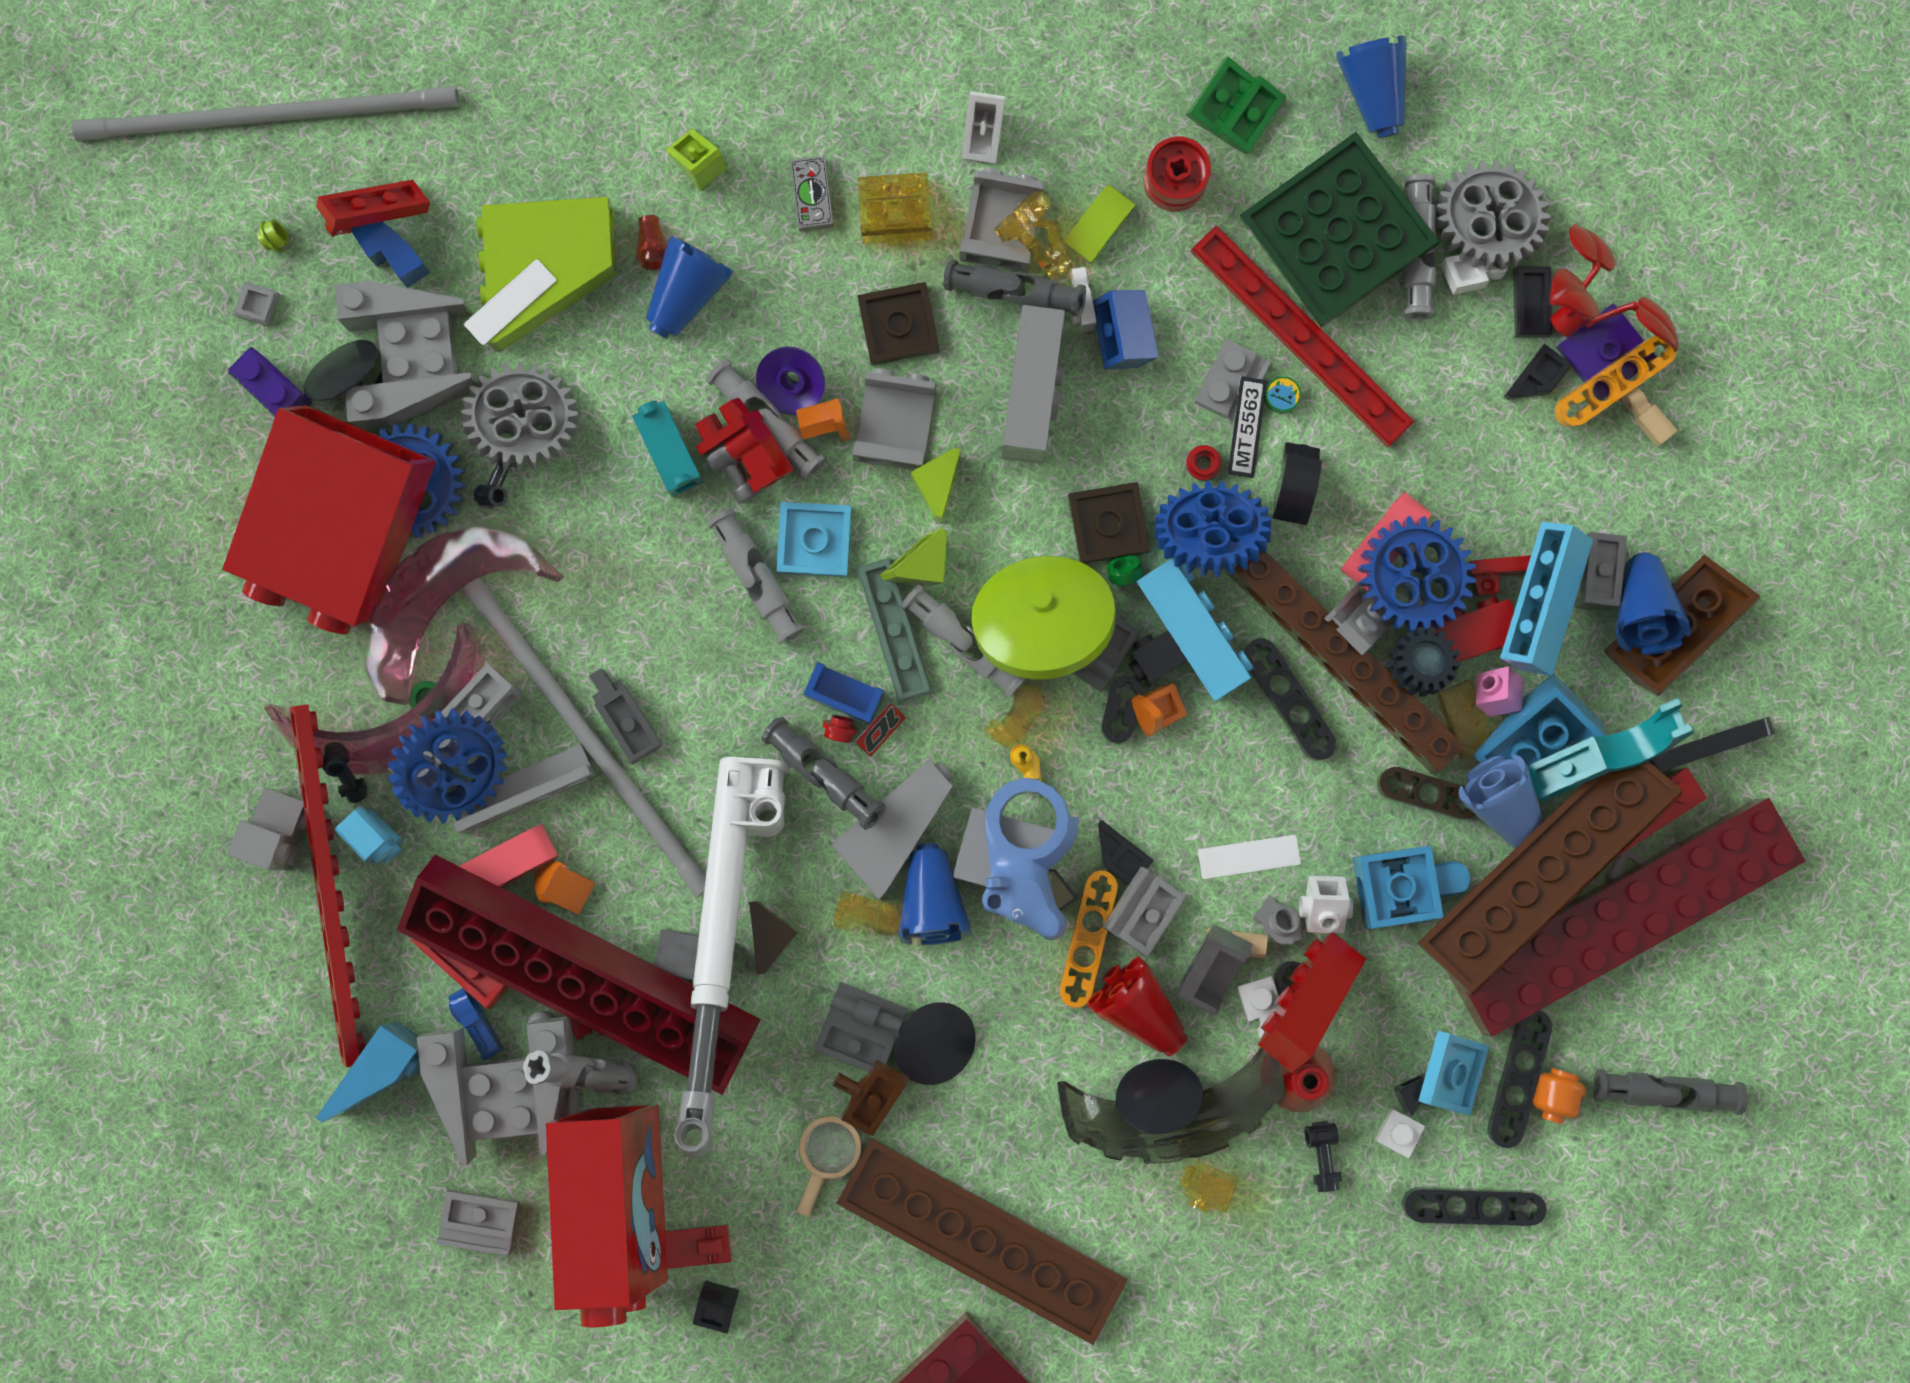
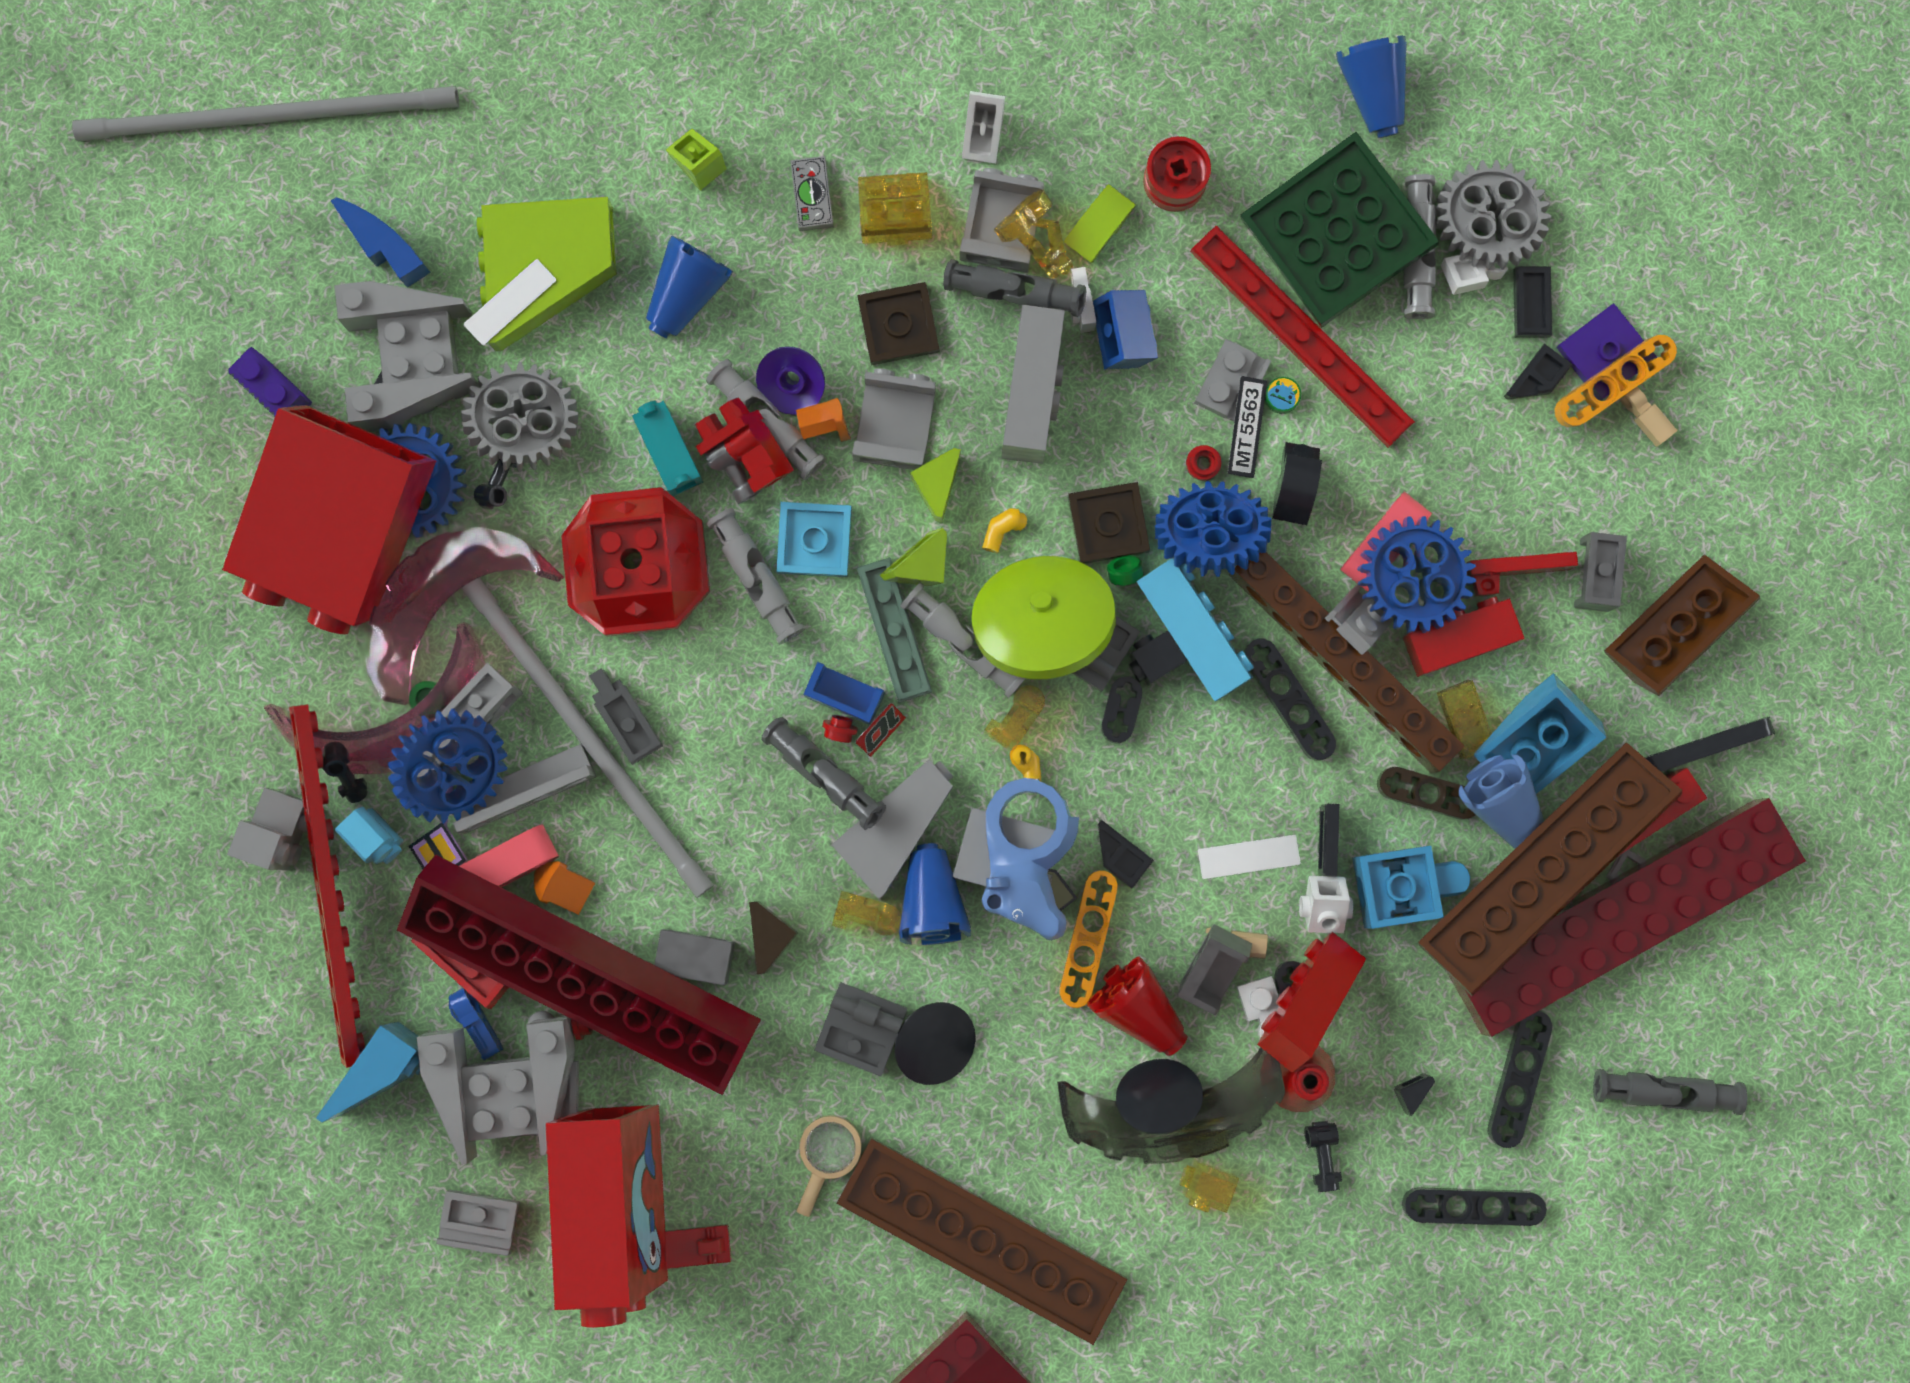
light grey tile [233,281,281,327] -> none
lime plate [257,219,290,253] -> none
black shield [304,340,378,401] -> none
red hinge [316,179,430,237] -> none
light grey piece [523,1050,637,1095] -> none
clear red cone [636,215,667,270] -> none
white piece [674,757,791,1158] -> none
black slope [693,1281,739,1334] -> none
reddish brown plate [832,1060,909,1136] -> none
light grey plate [1102,867,1186,957] -> none
orange tile [1132,683,1187,737] -> none
green slope [1186,57,1286,154] -> none
light grey animal [1253,896,1304,945] -> none
white plate [1375,1108,1425,1158] -> none
black wheel [1388,627,1460,697] -> none
medium azure tile [1418,1030,1489,1116] -> none
bright pink plate [1476,666,1523,717] -> none
medium azure brick [1500,521,1593,676] -> none
teal piece [1527,698,1695,802] -> none
orange head [1533,1068,1586,1124] -> none
red plant [1550,224,1678,352] -> none
blue cone [1615,552,1691,655] -> none
none -> piece [408,766,468,869]
none -> red piece [561,487,710,637]
none -> yellow arm [982,508,1027,553]
none -> black tile [1318,803,1340,876]

